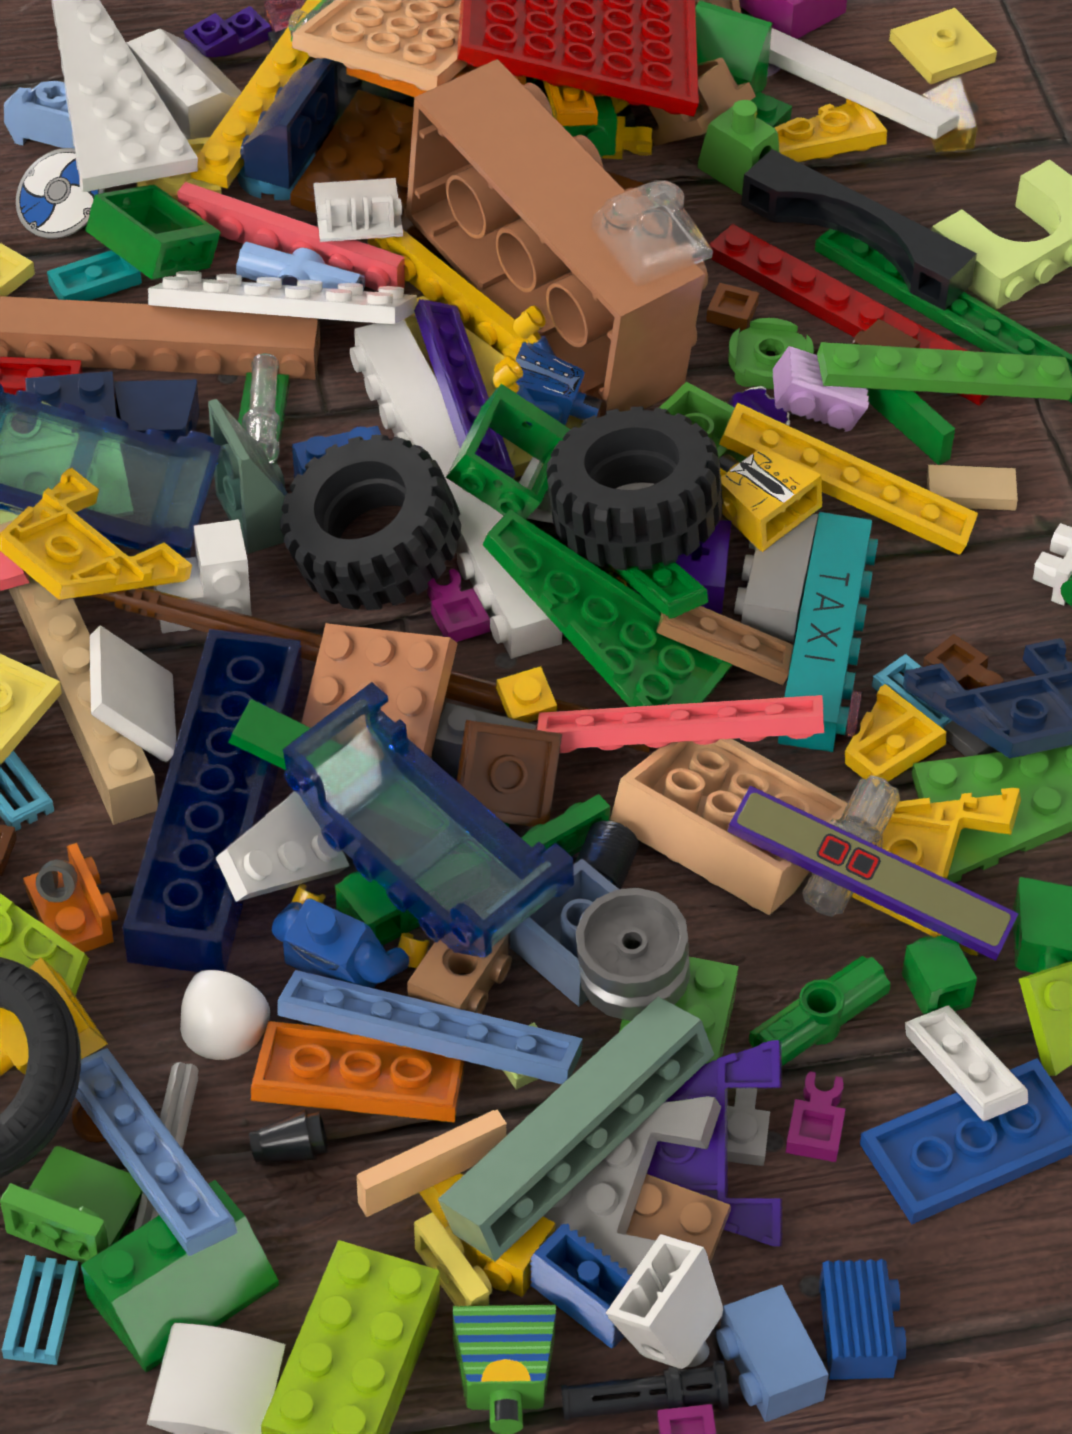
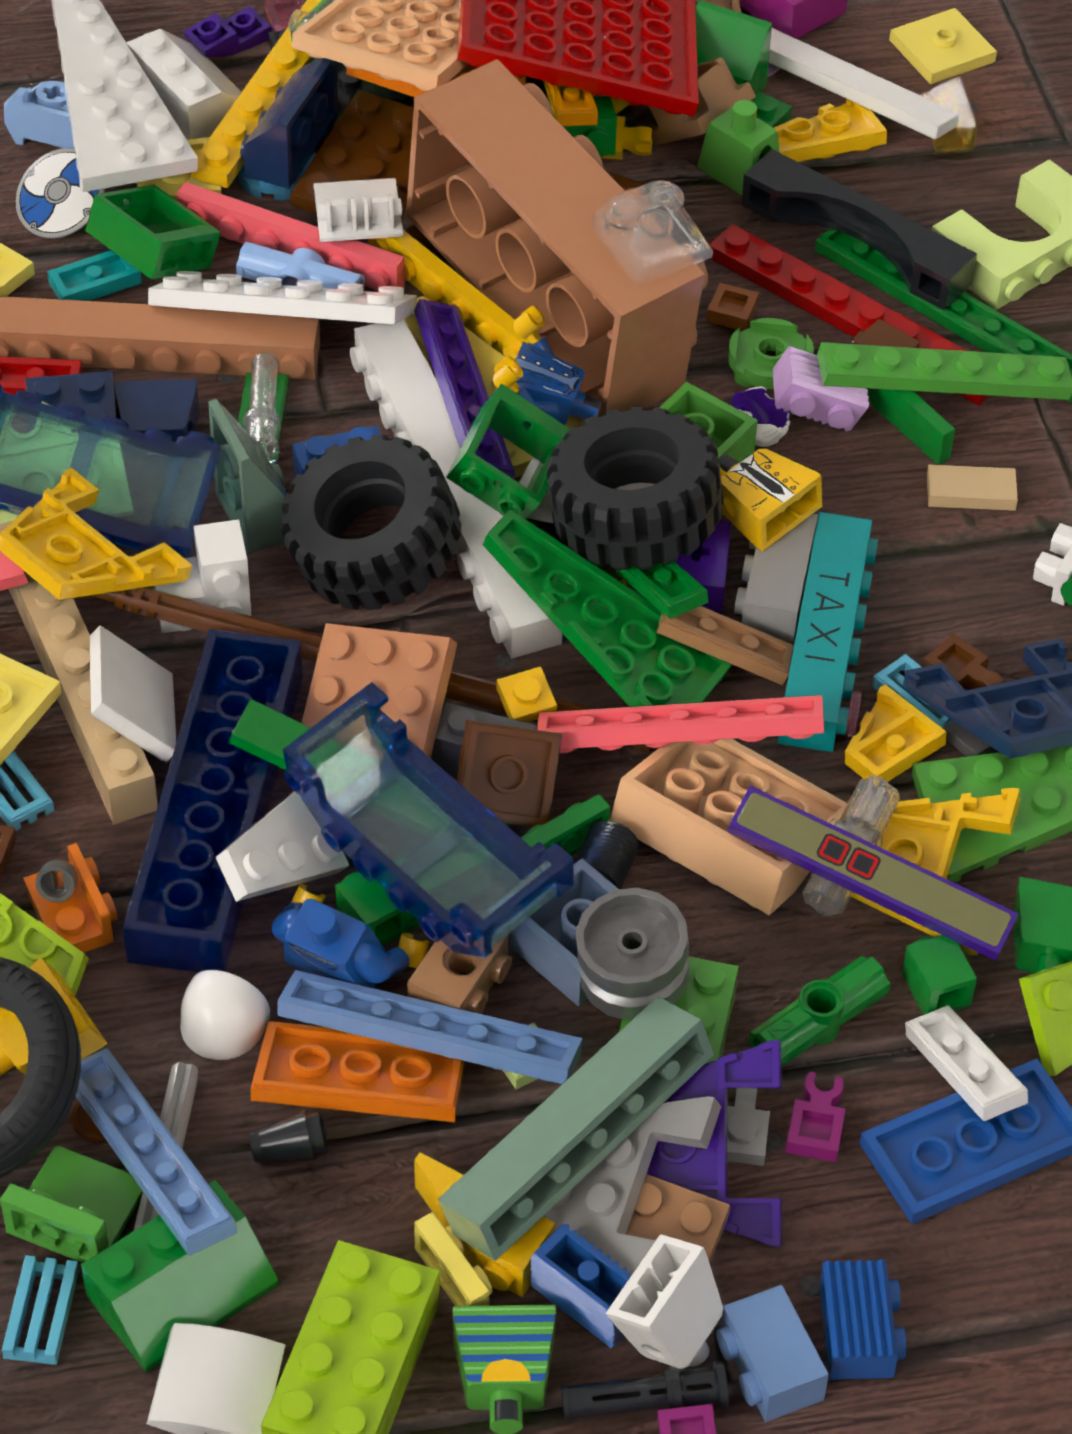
light nougat tile [357,1109,506,1217] -> none
magenta plate [427,569,490,642] -> none
yellow plate [719,402,978,555] -> none

